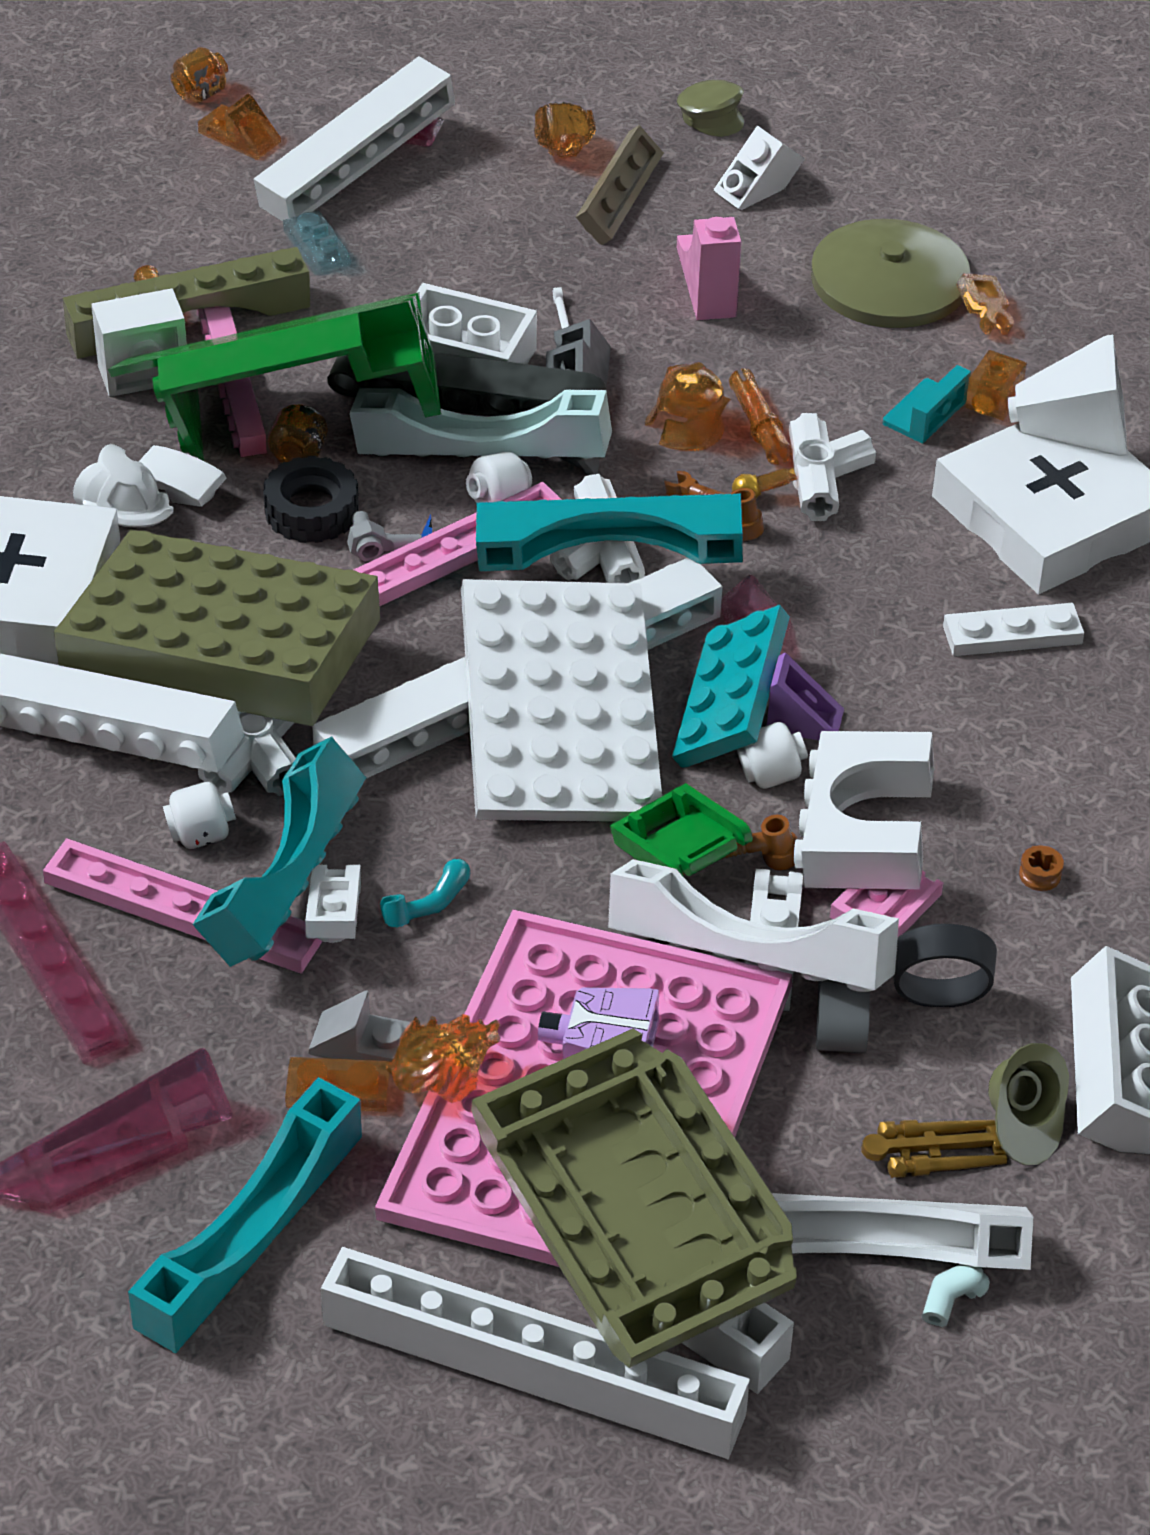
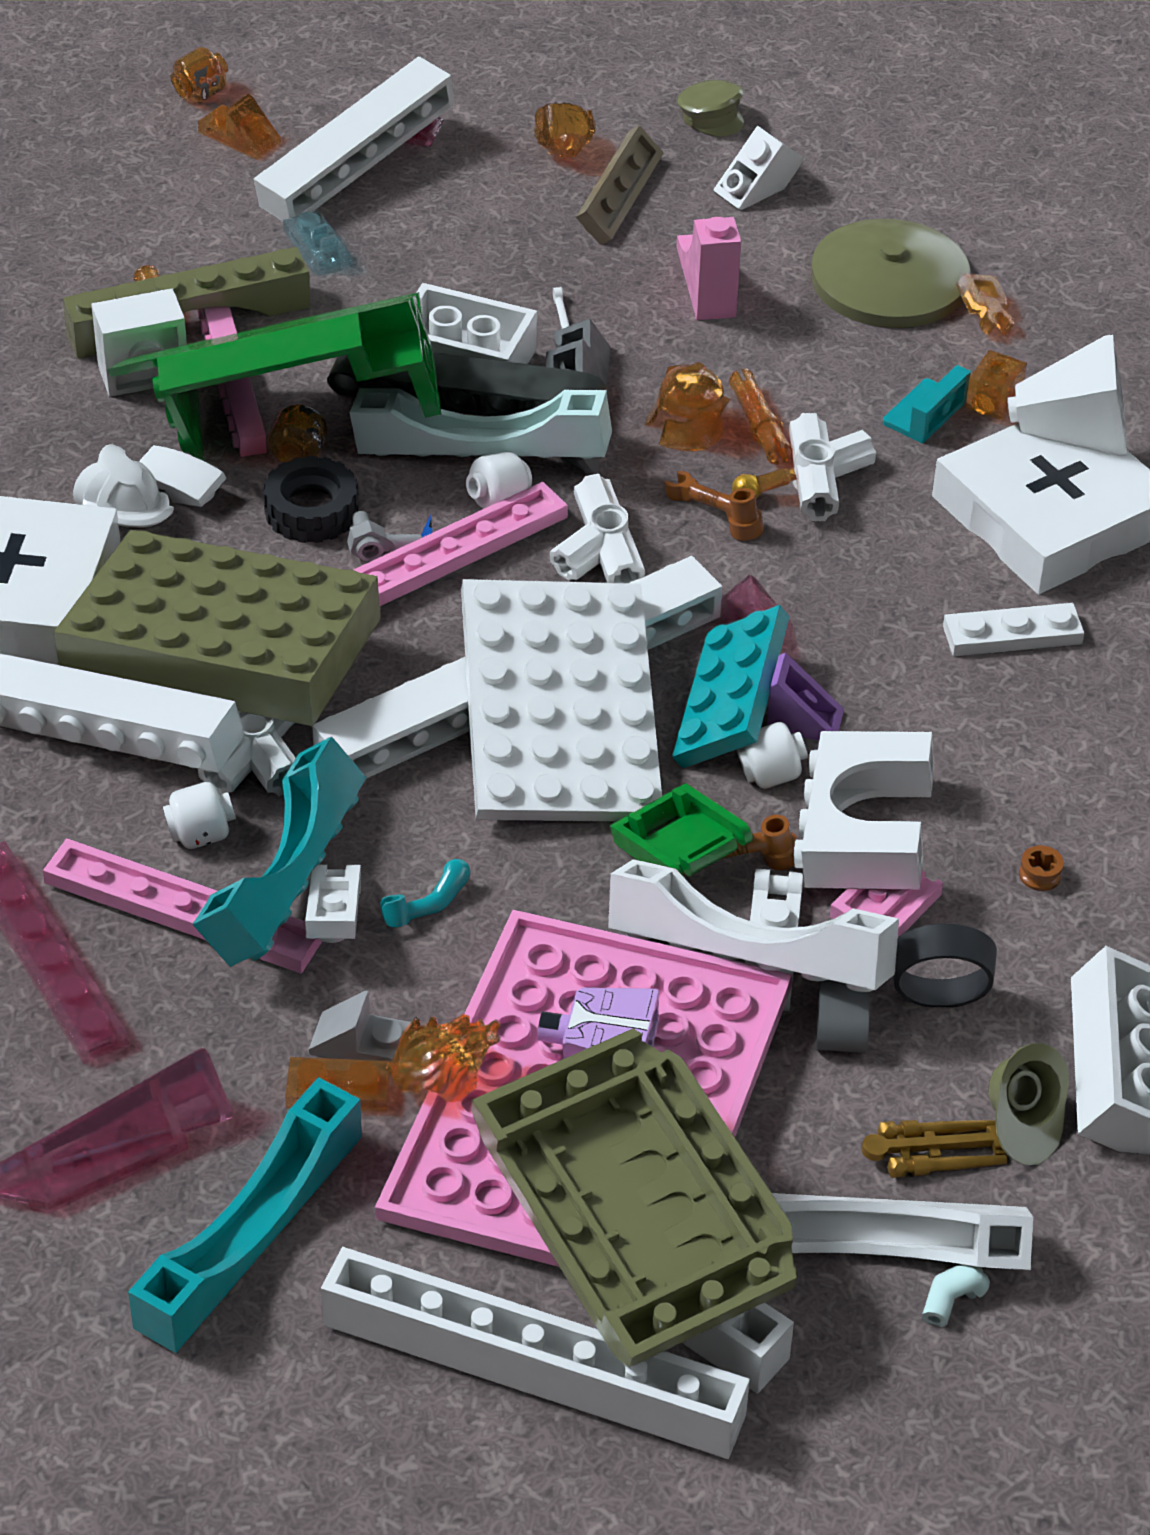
teal arch [476,494,743,571] -> none

